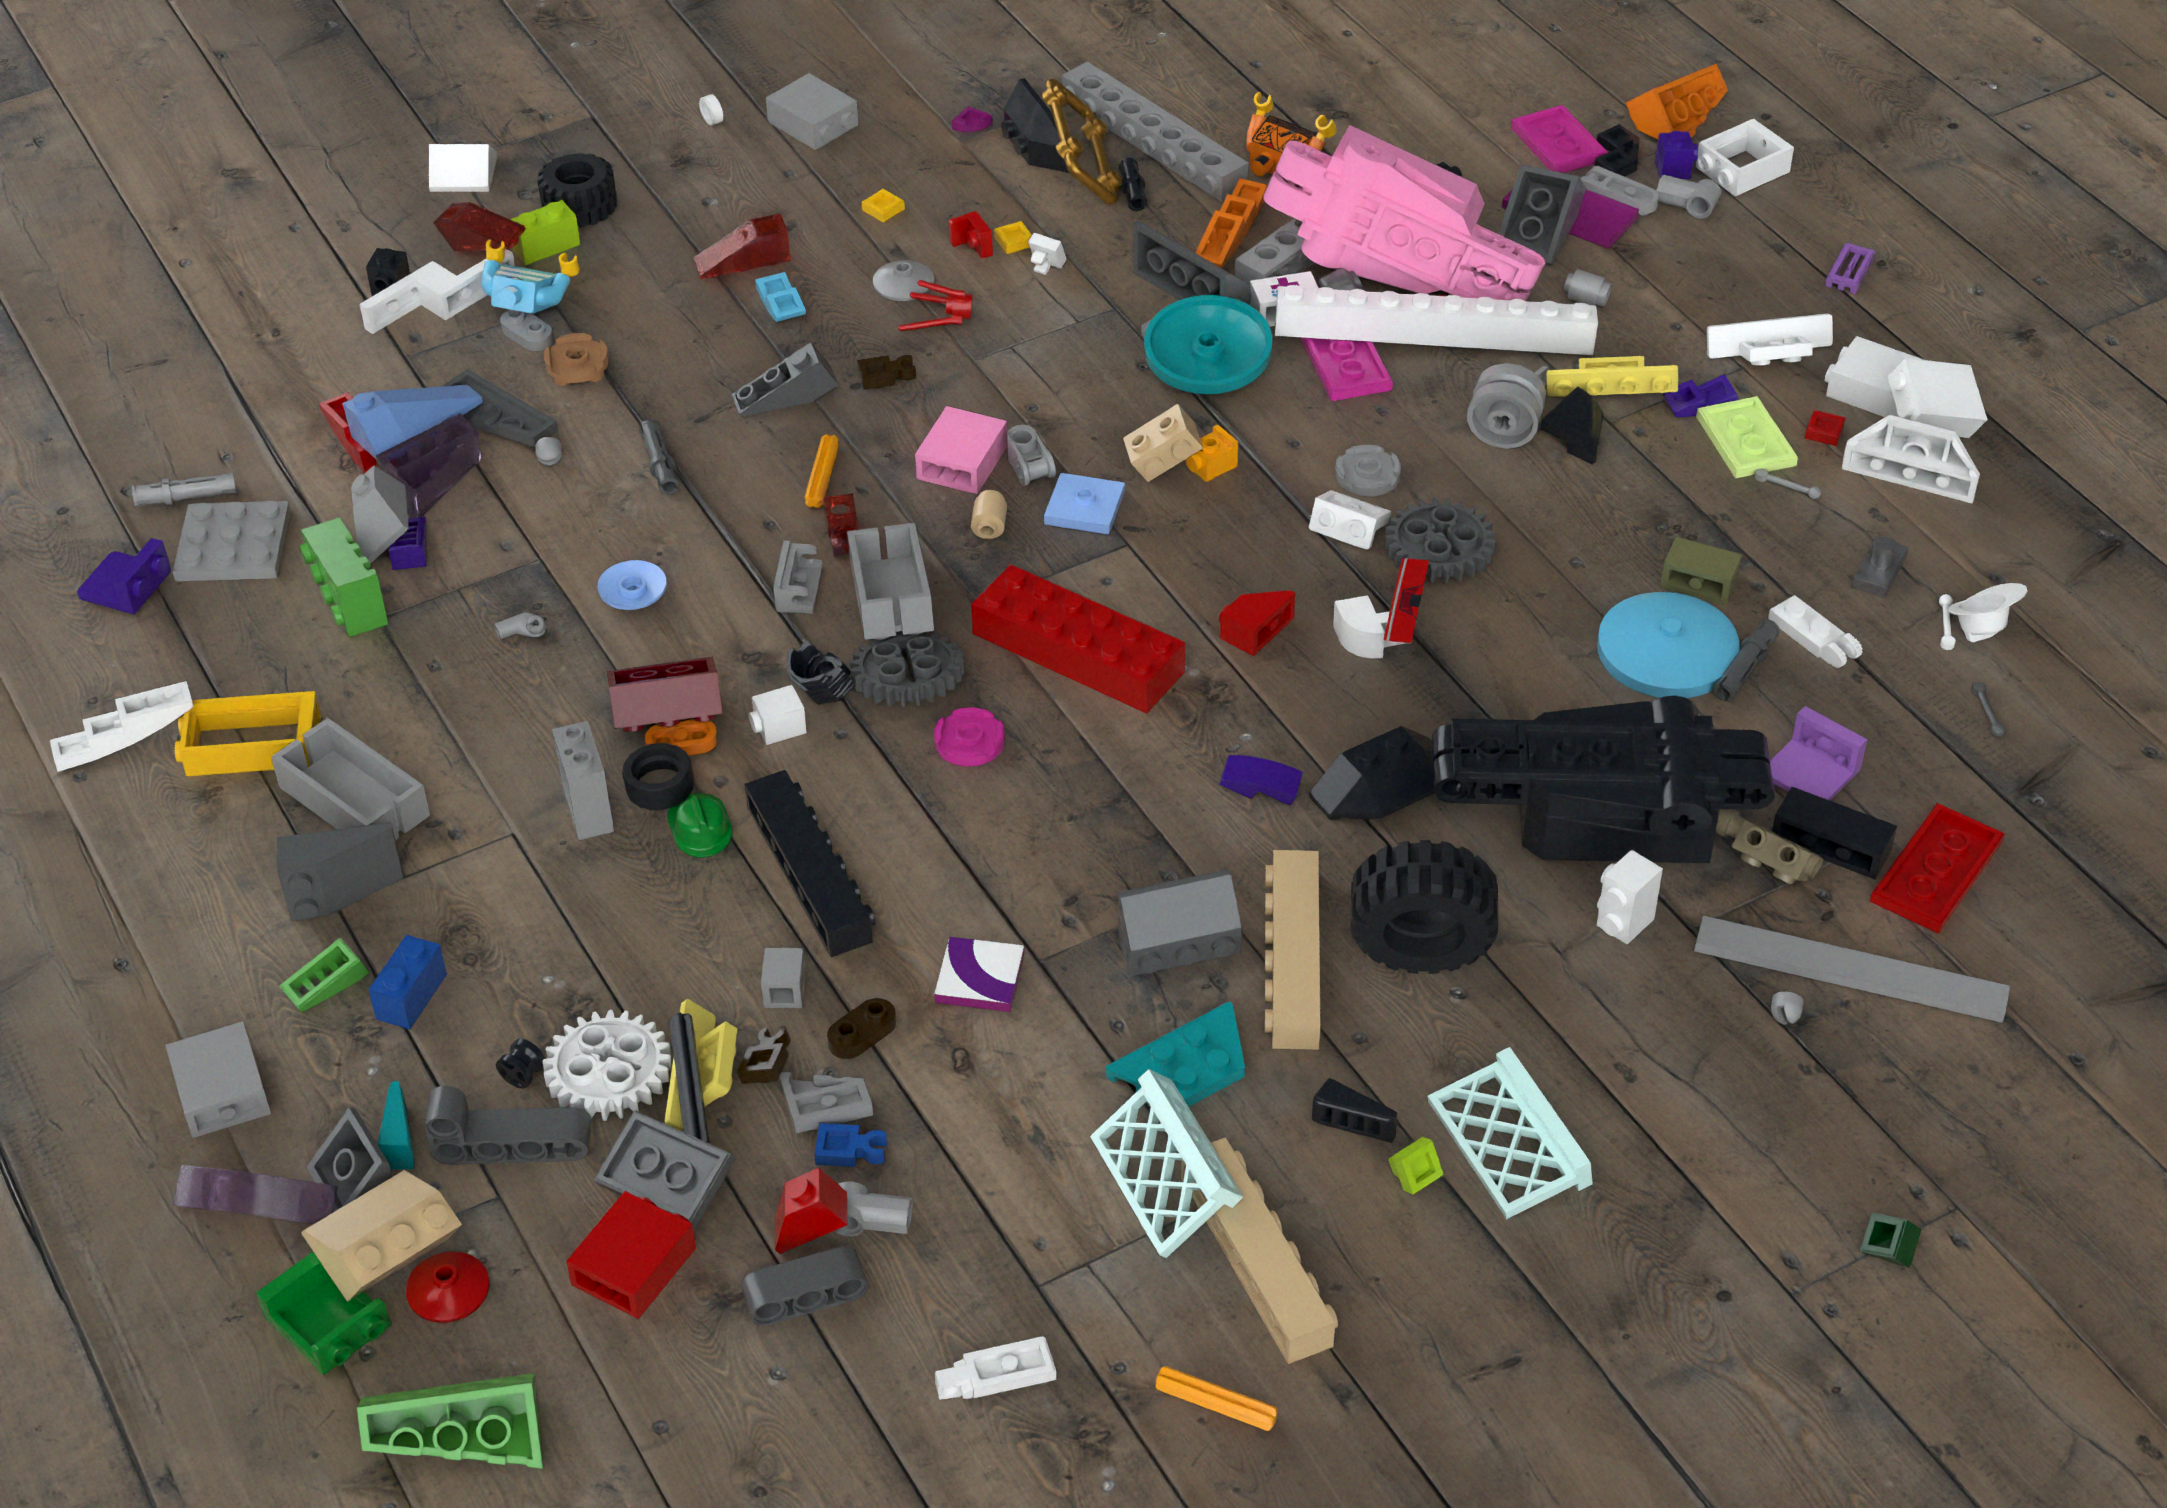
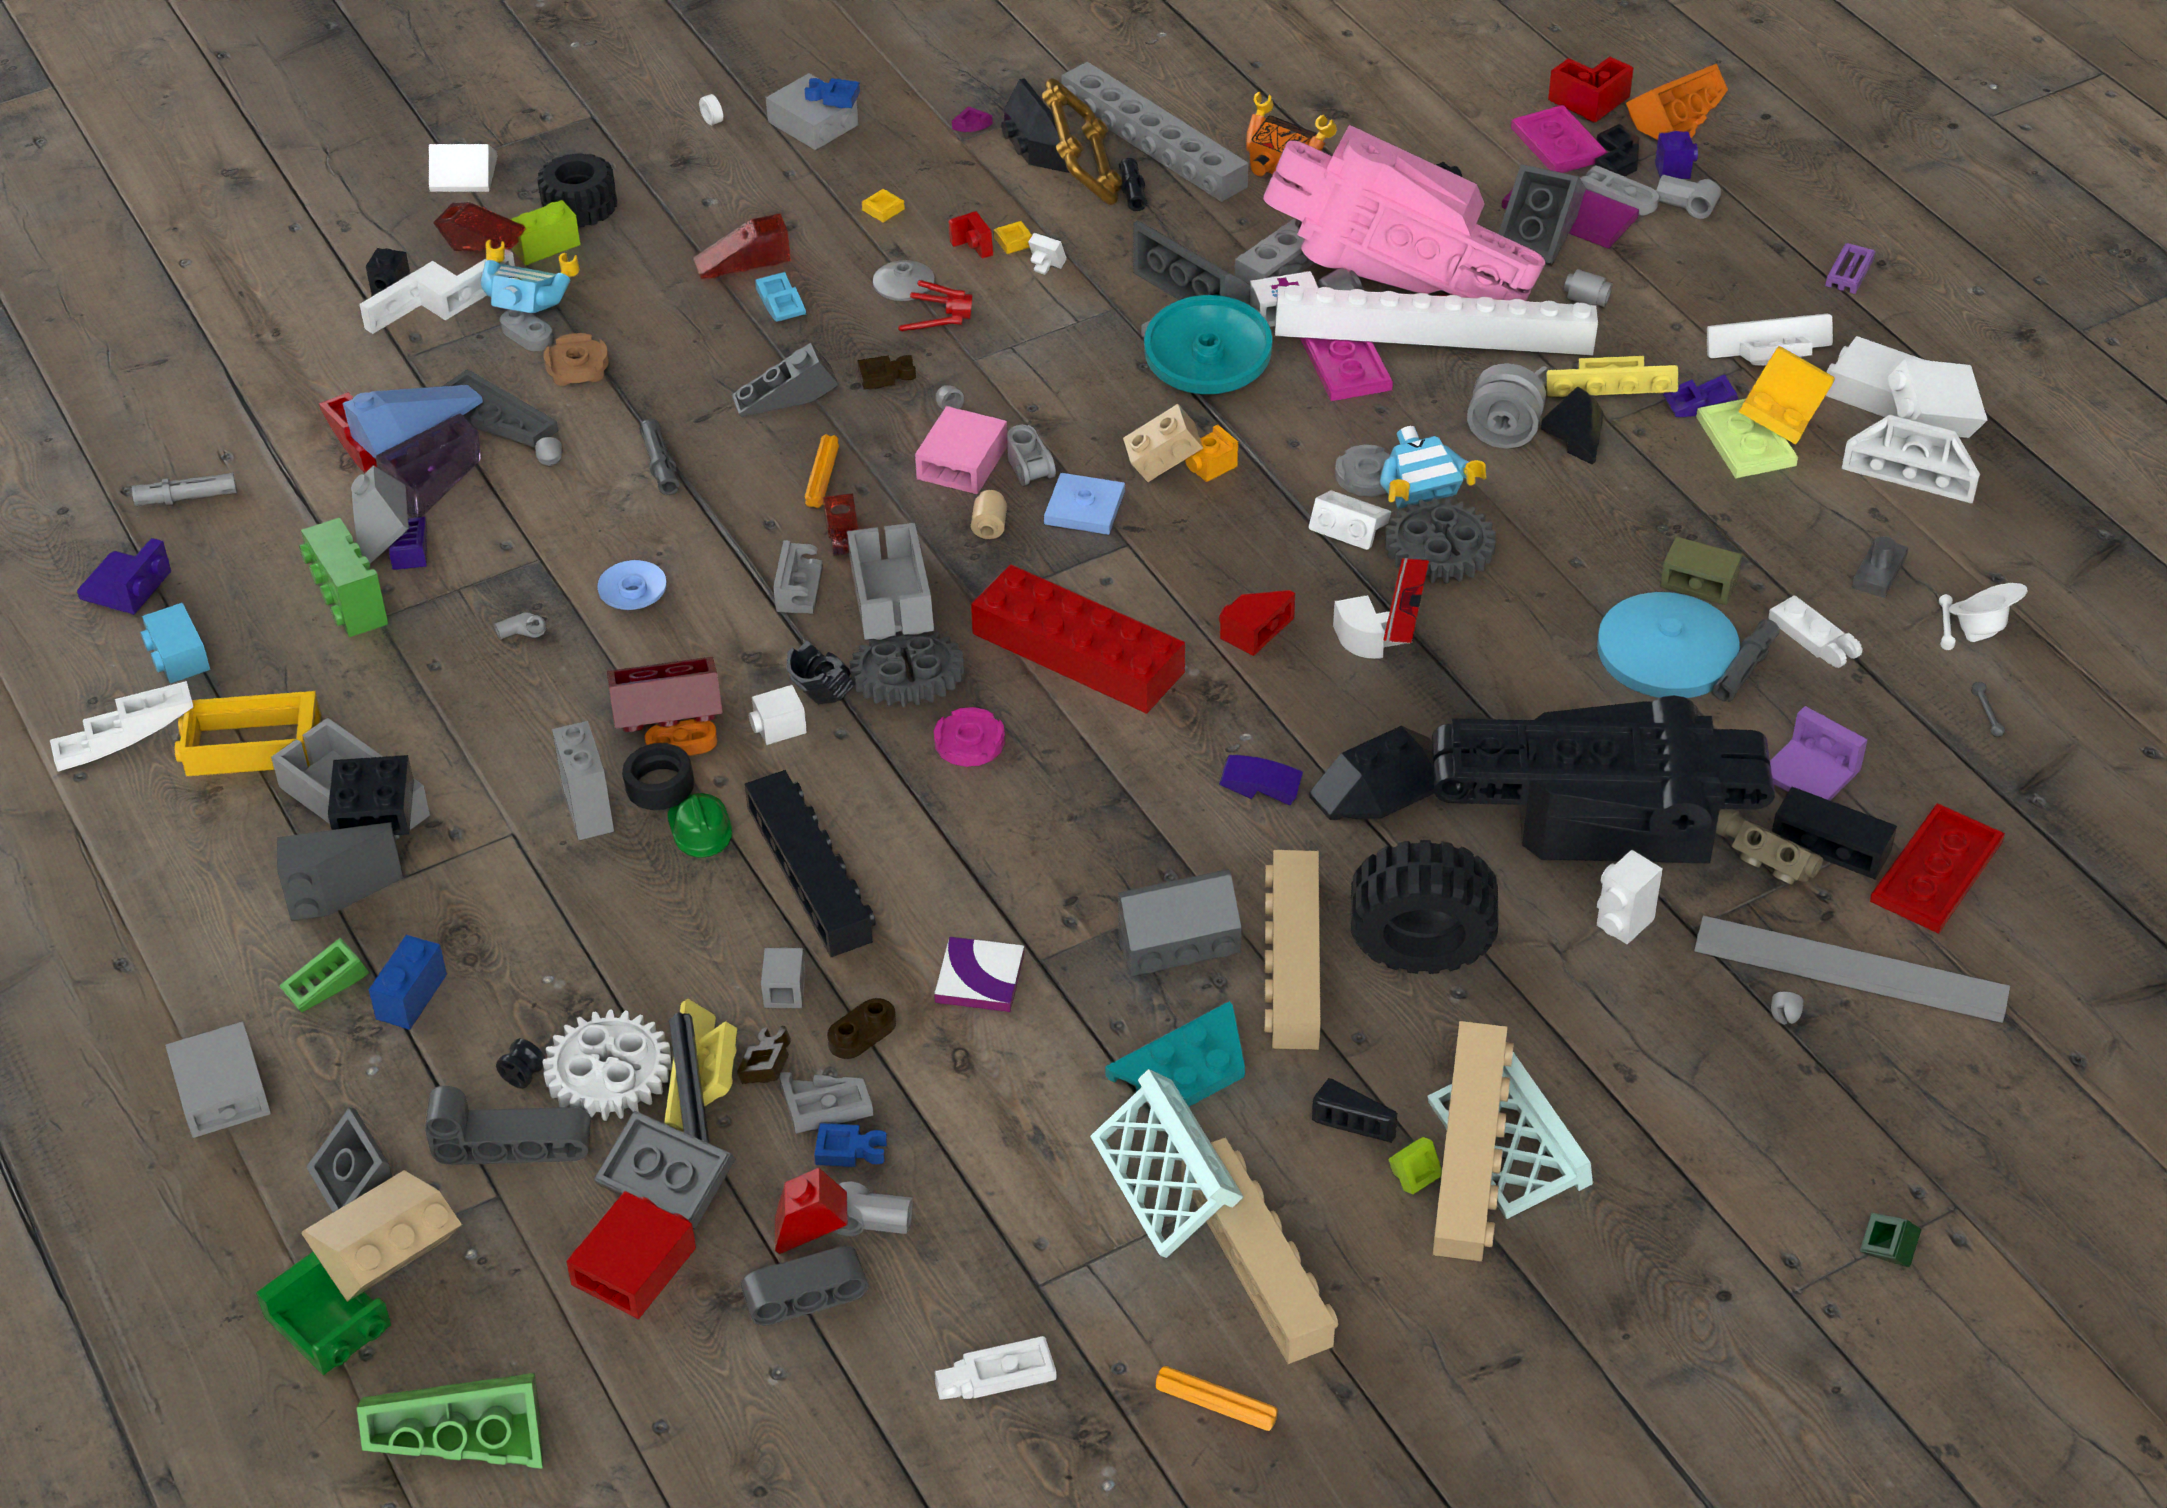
light grey plate [172,501,291,581] -> none
clear purple slope [173,1165,338,1225] -> none
teal slope [377,1081,415,1170] -> none
red dish [405,1251,490,1323] -> none
orange slope [1195,178,1268,268] -> none
white window [1696,119,1794,197] -> none
light grey hinge [1754,468,1821,499] -> none
red tile [1804,410,1846,446] -> none
none -> medium azure brick [140,603,210,684]
none -> black brick [328,755,414,836]
none -> blue plate [804,78,860,108]
none -> light grey hinge [936,385,964,410]
none -> torso [1380,426,1486,509]
none -> tan brick [1433,1021,1514,1262]
none -> red brick [1548,56,1634,122]
none -> yellow bracket [1739,346,1835,445]

